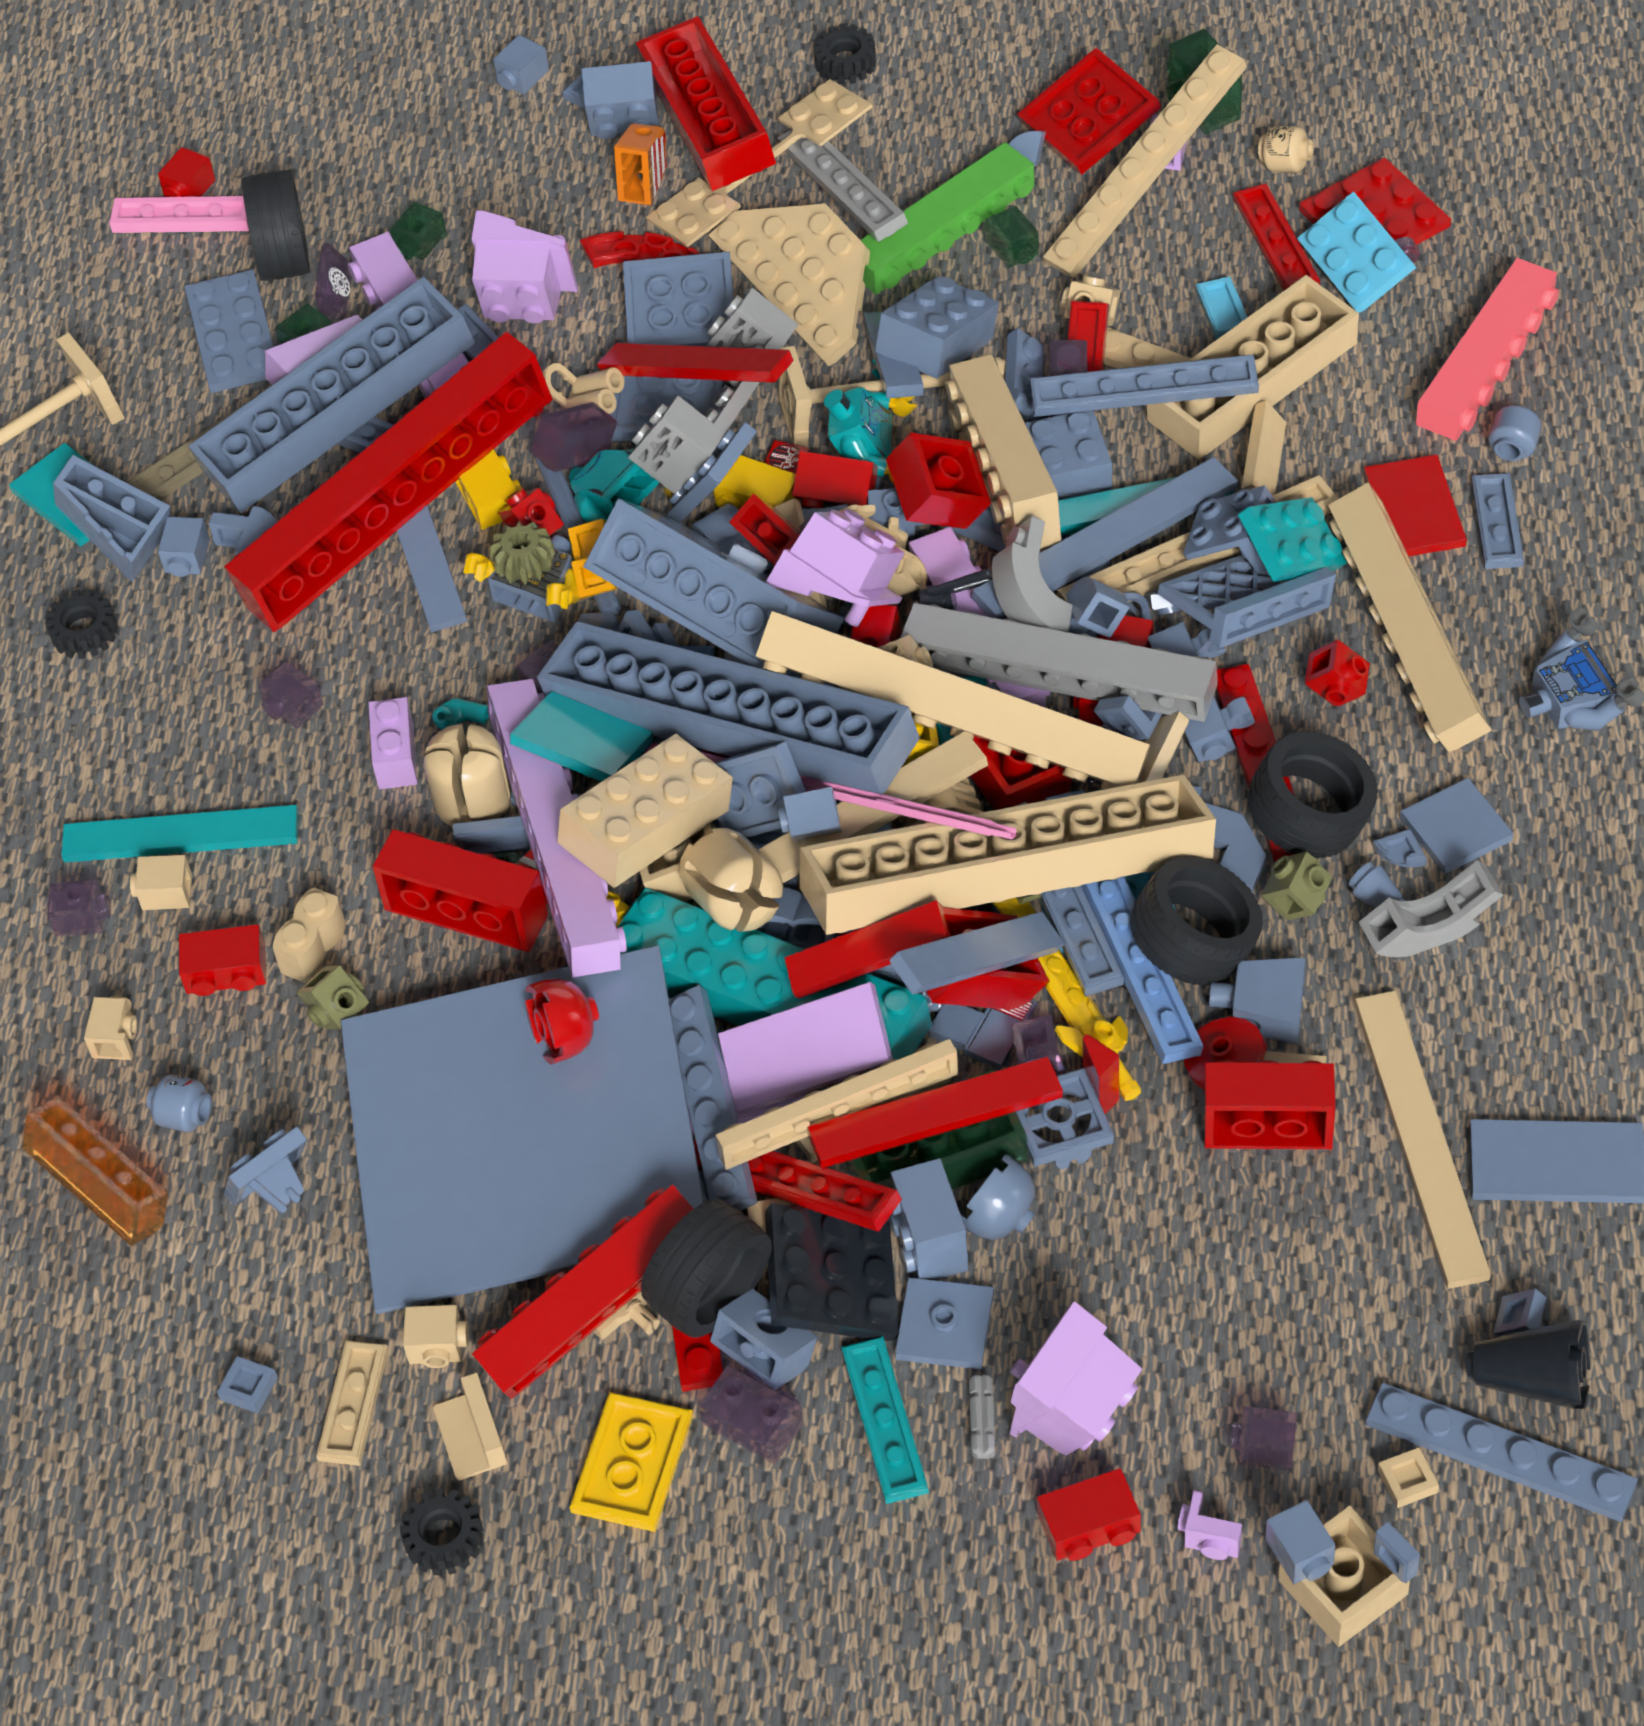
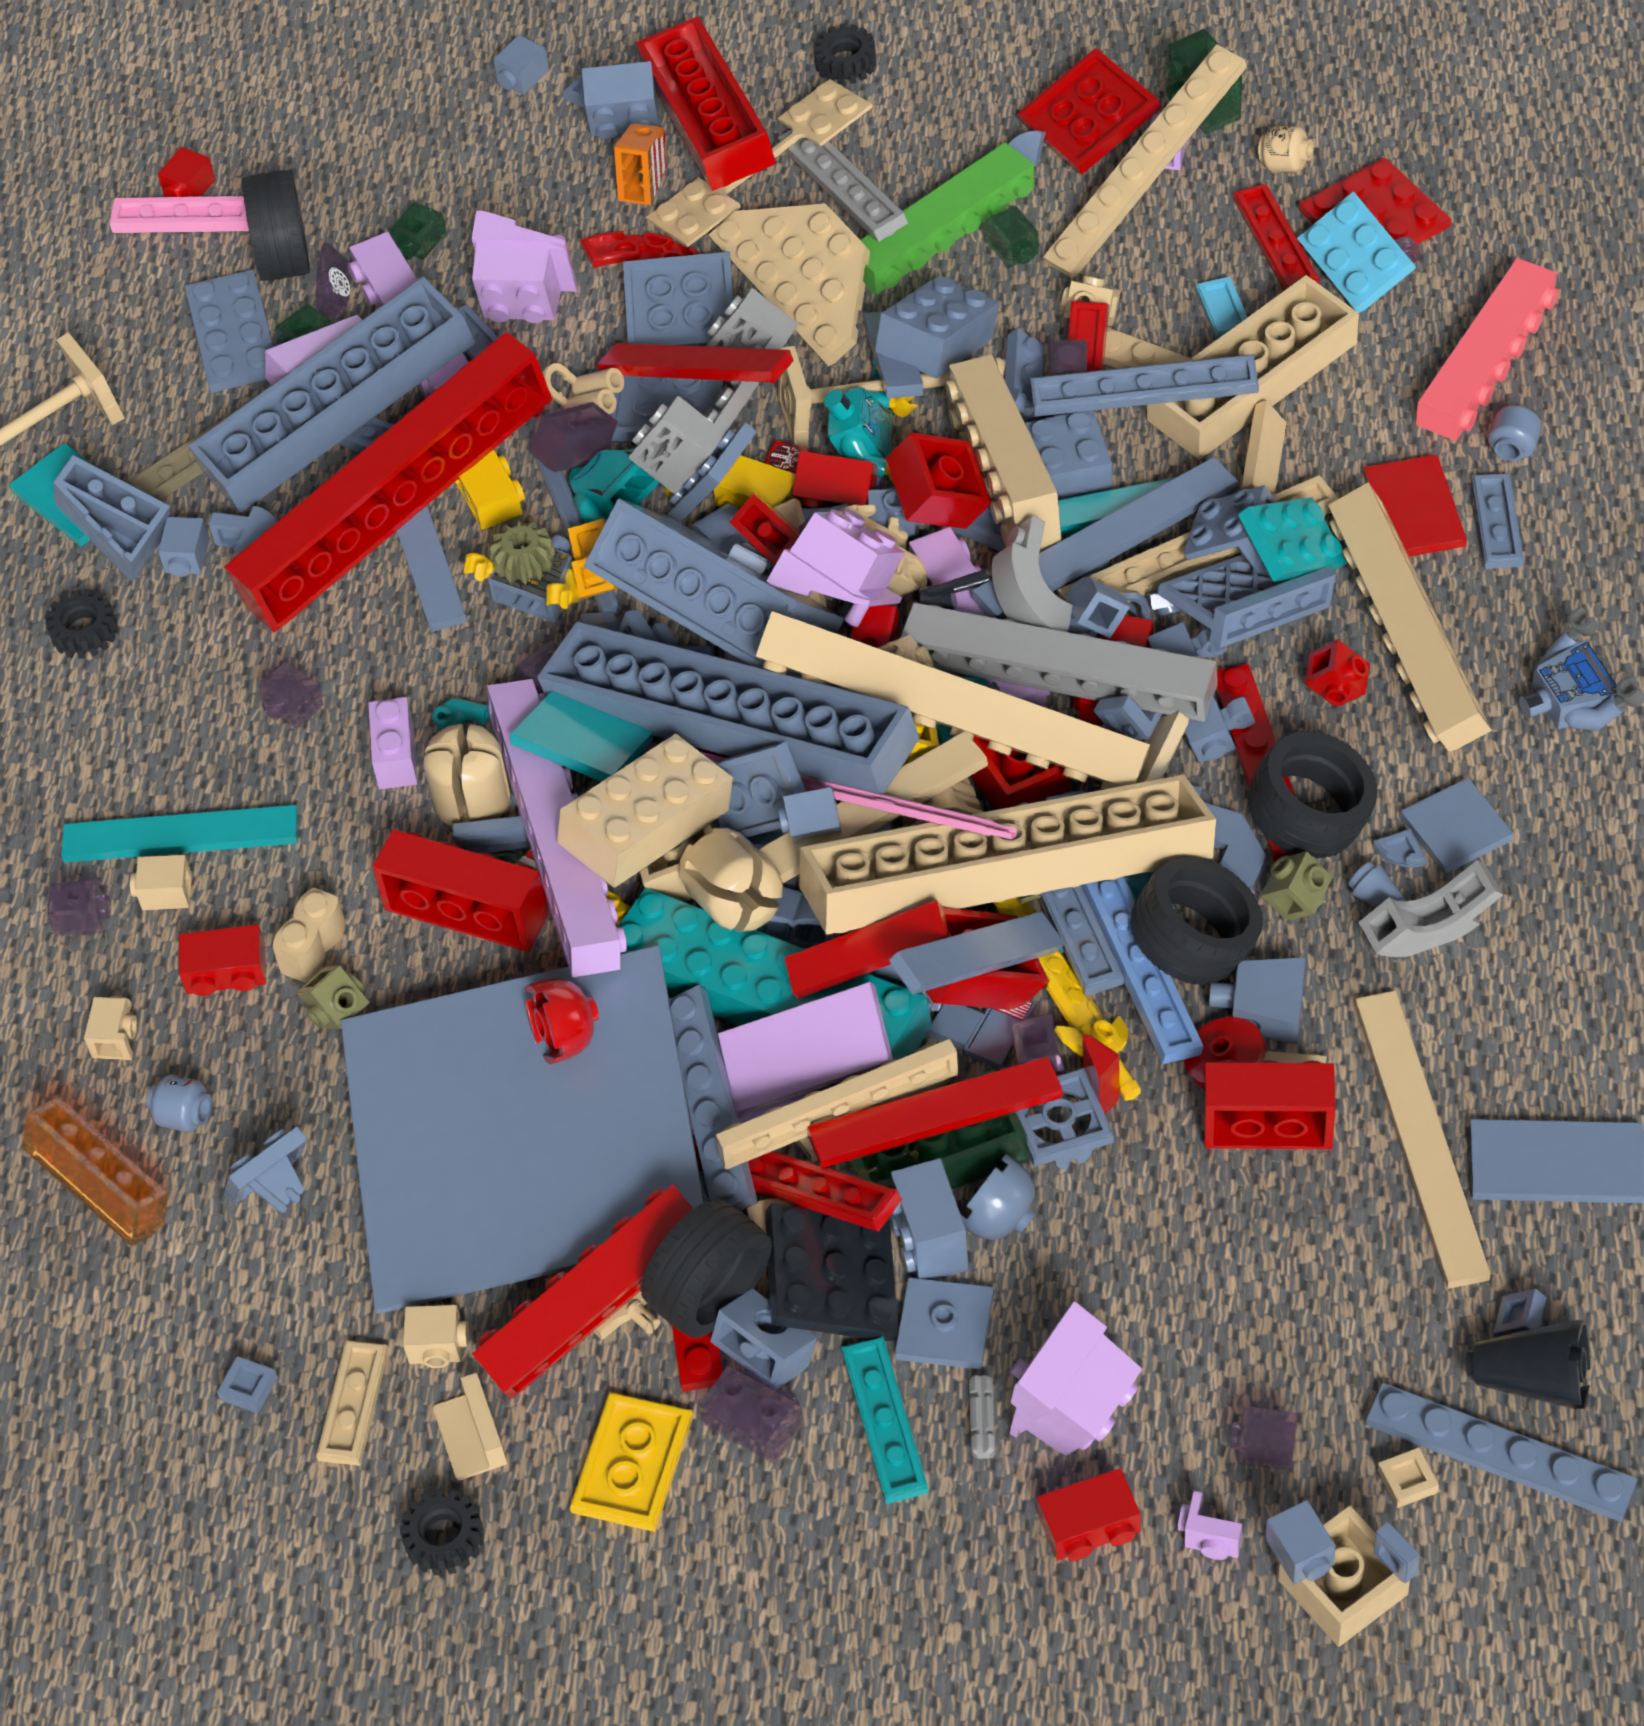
red brick [498,488,564,536] -> none

